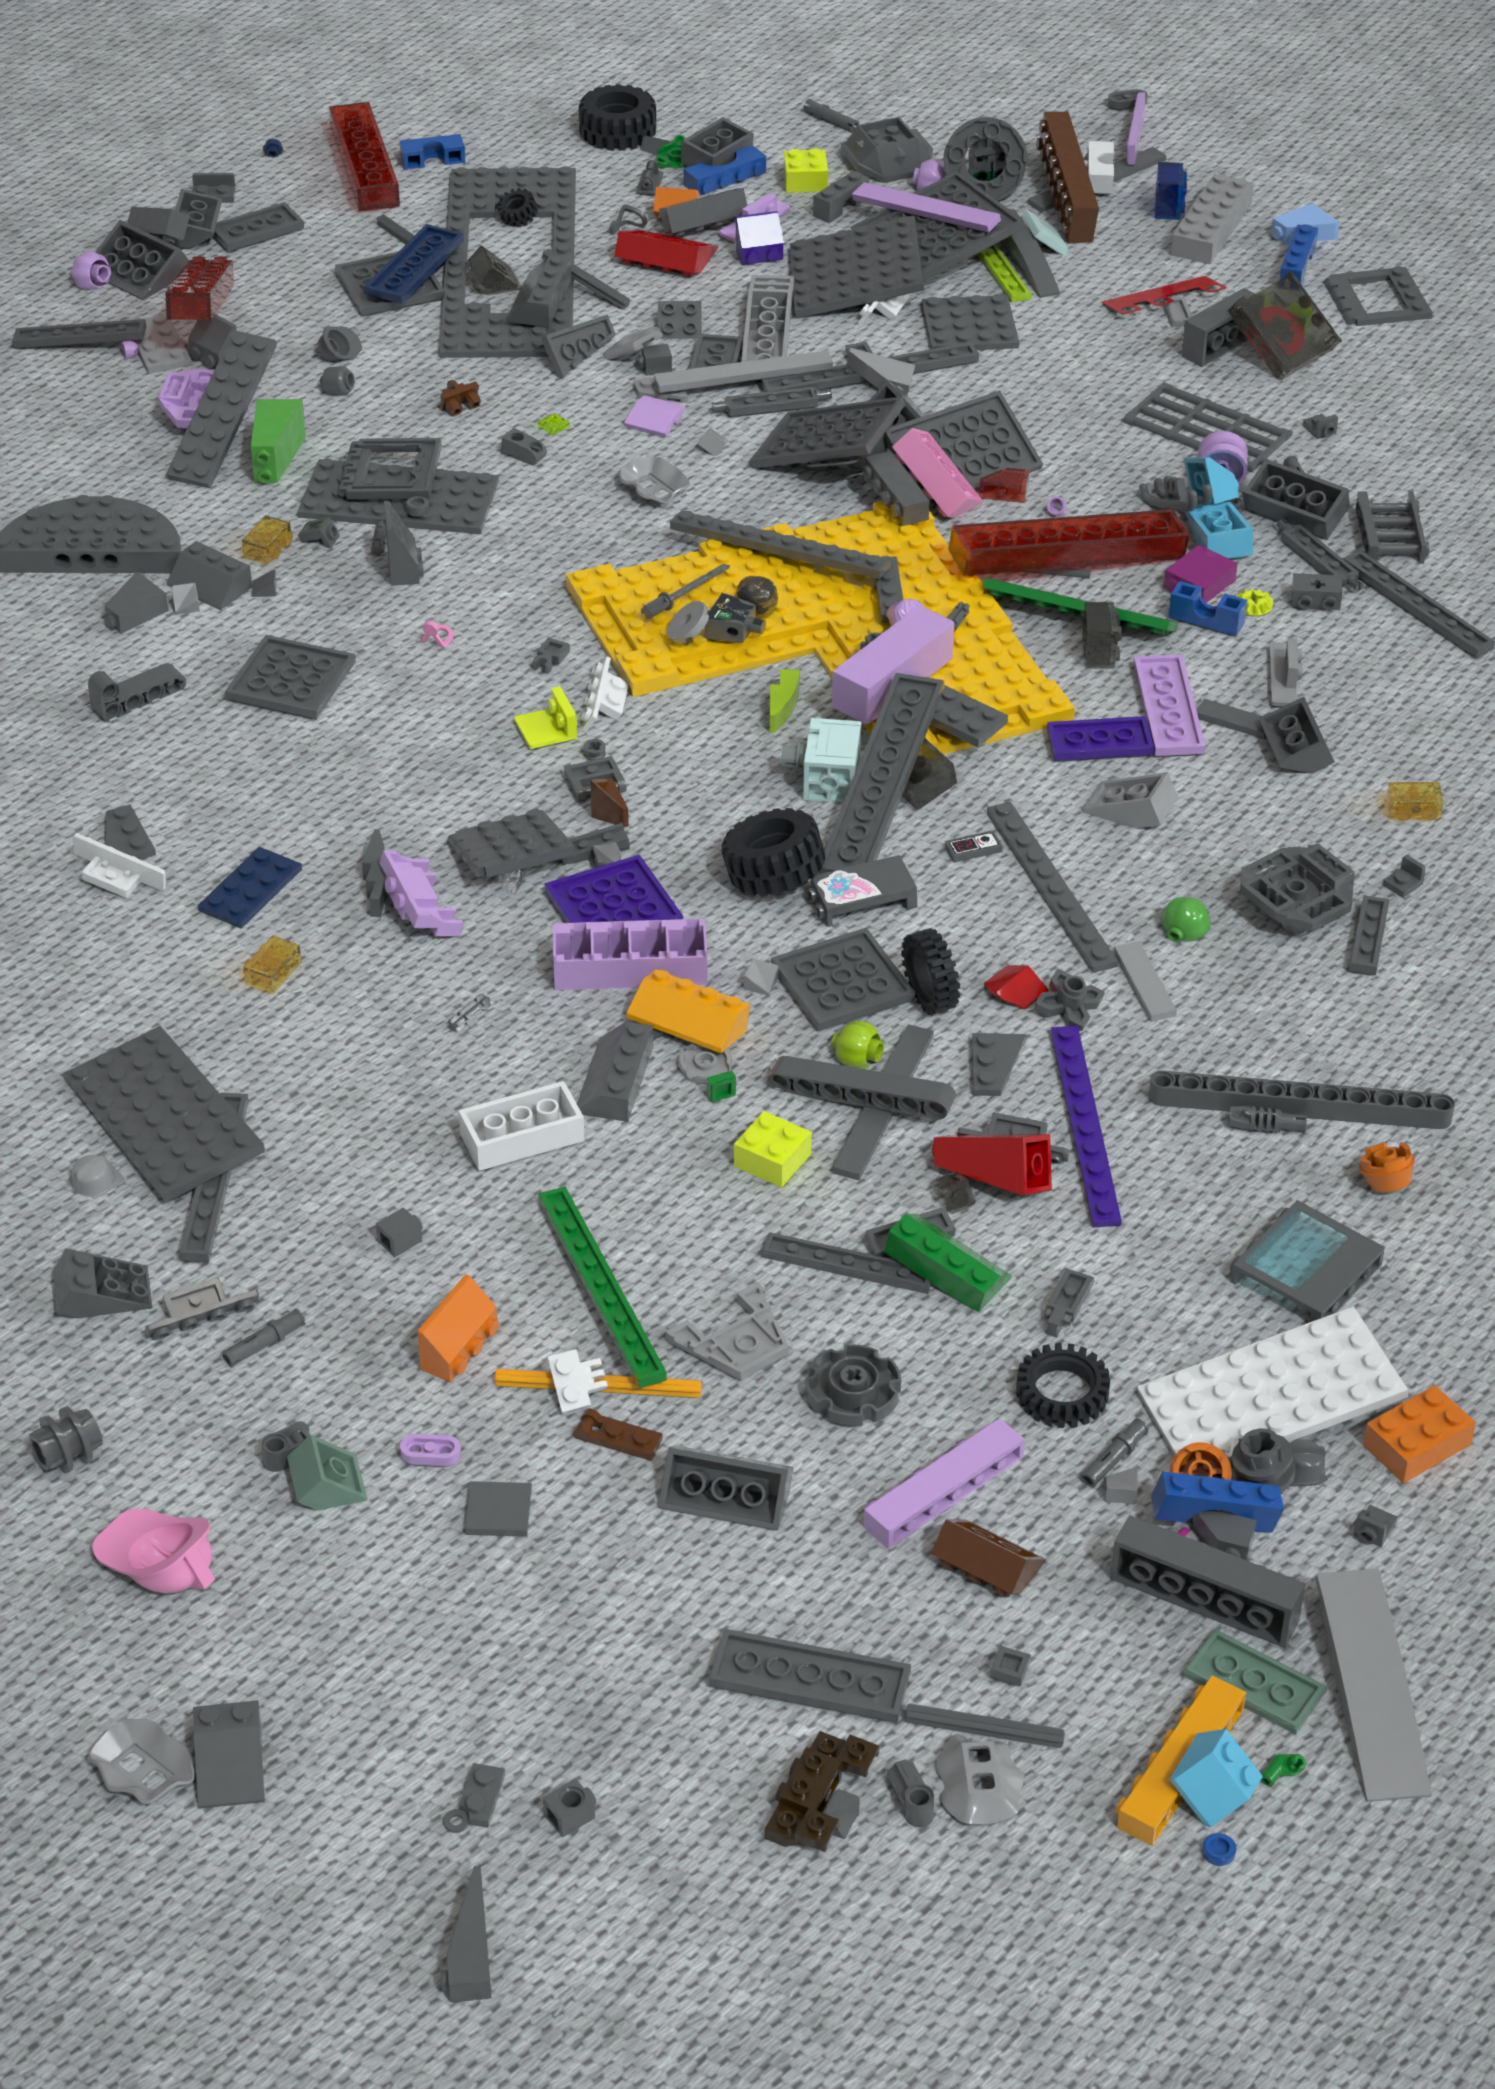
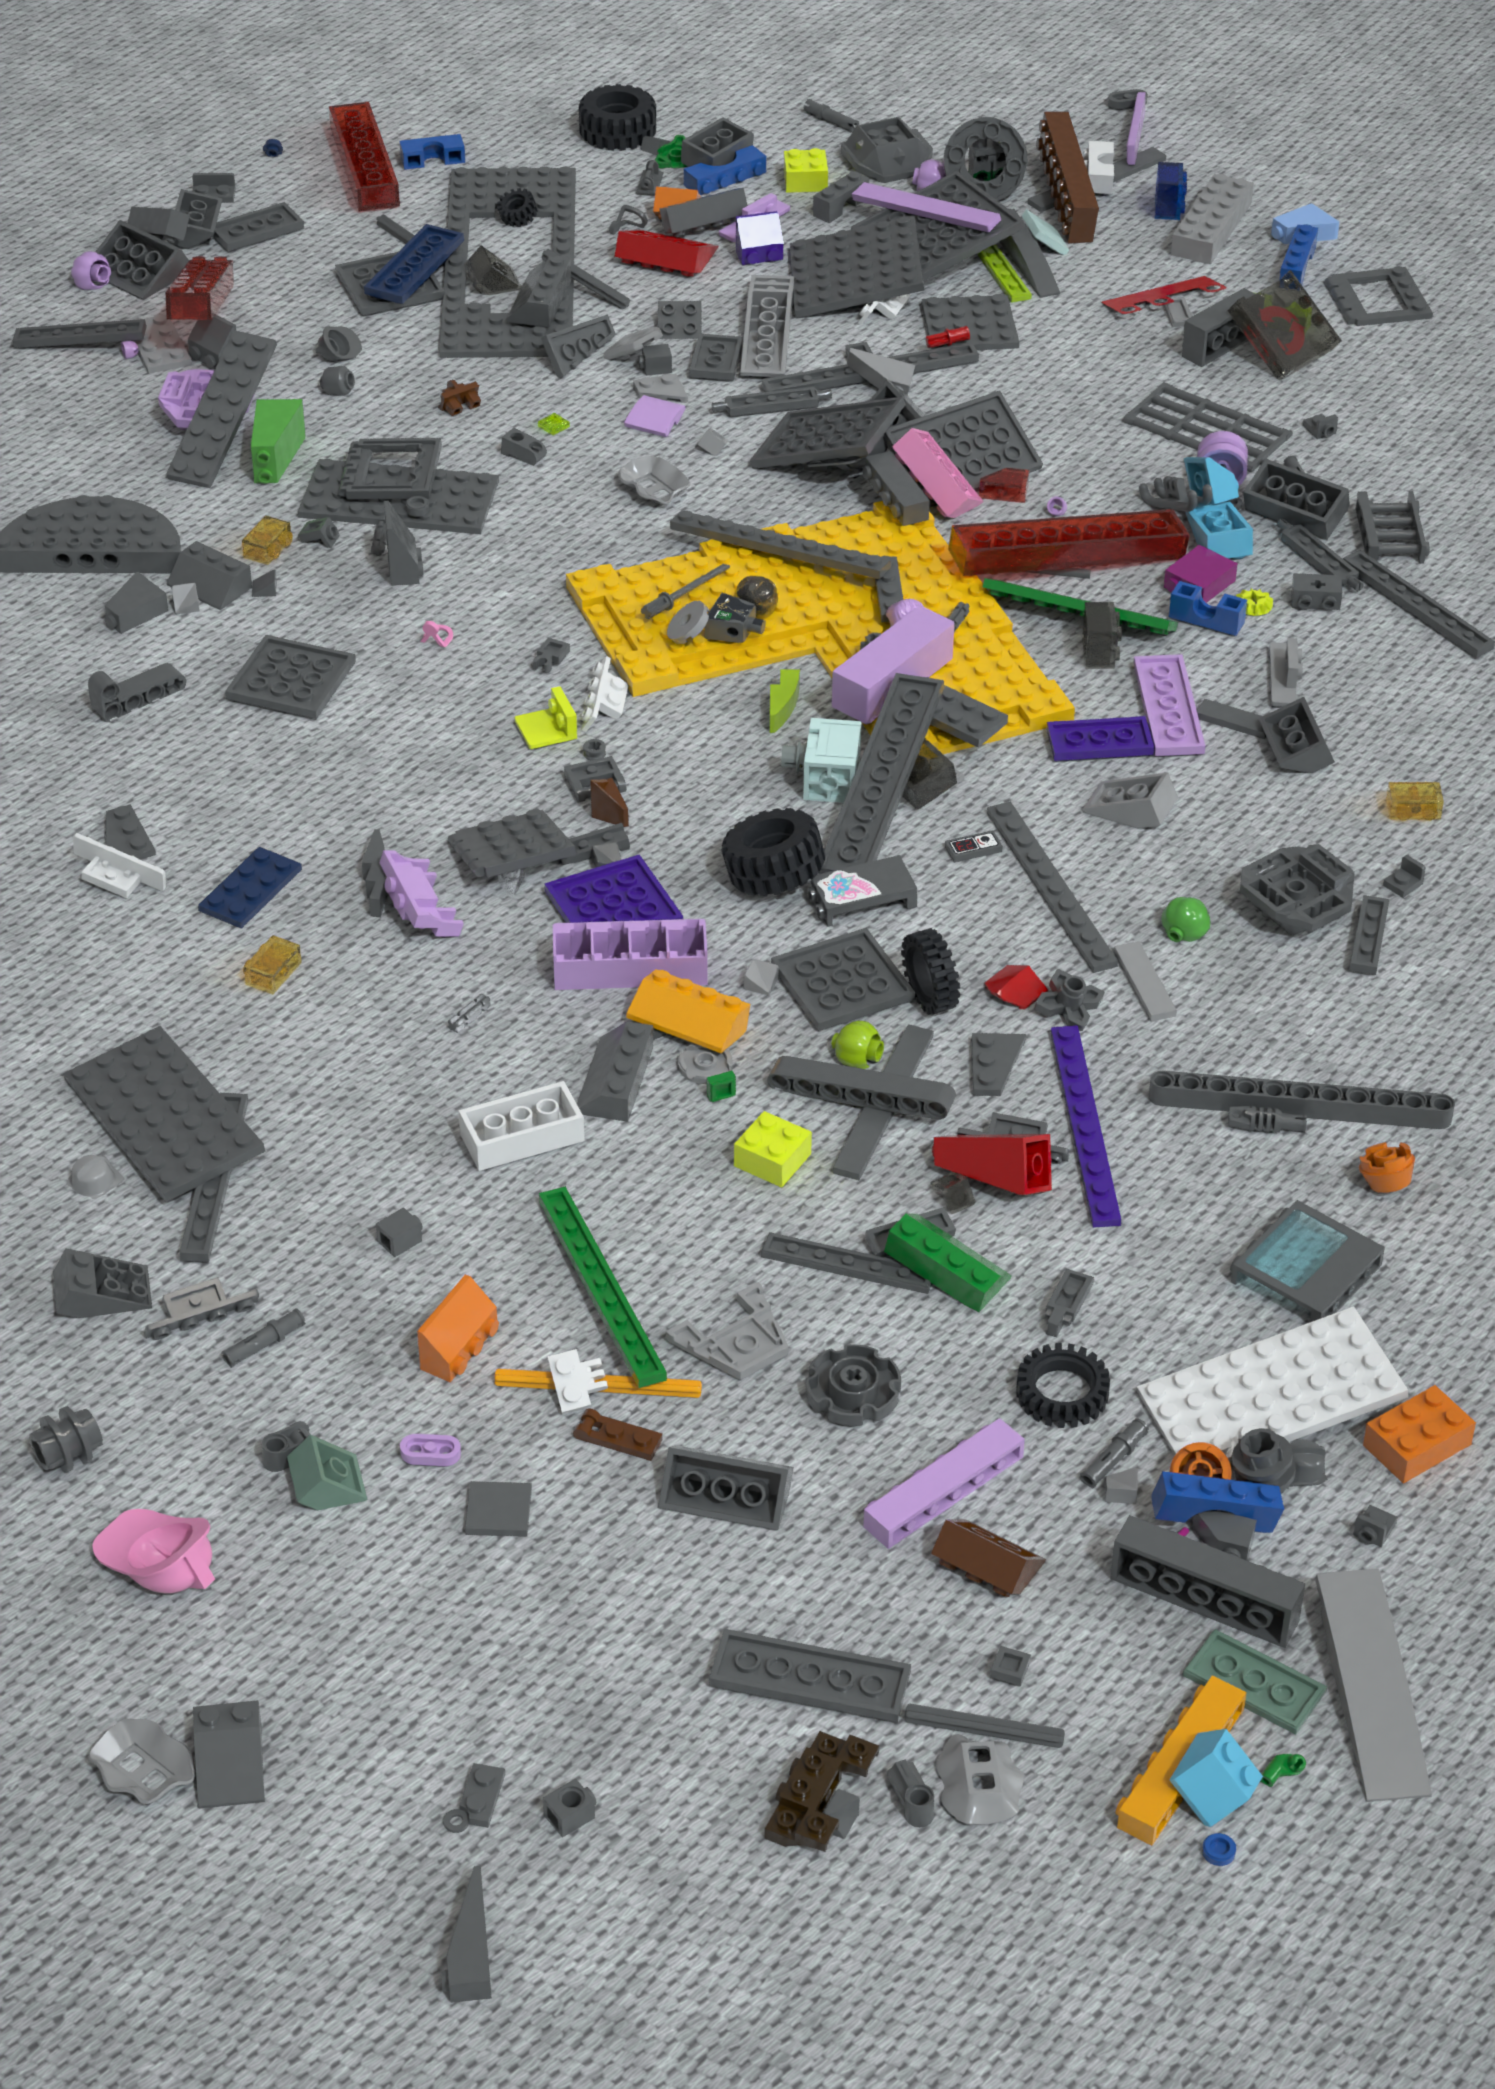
light grey tile [654,350,833,393] -> none
none -> red axle [925,326,970,348]

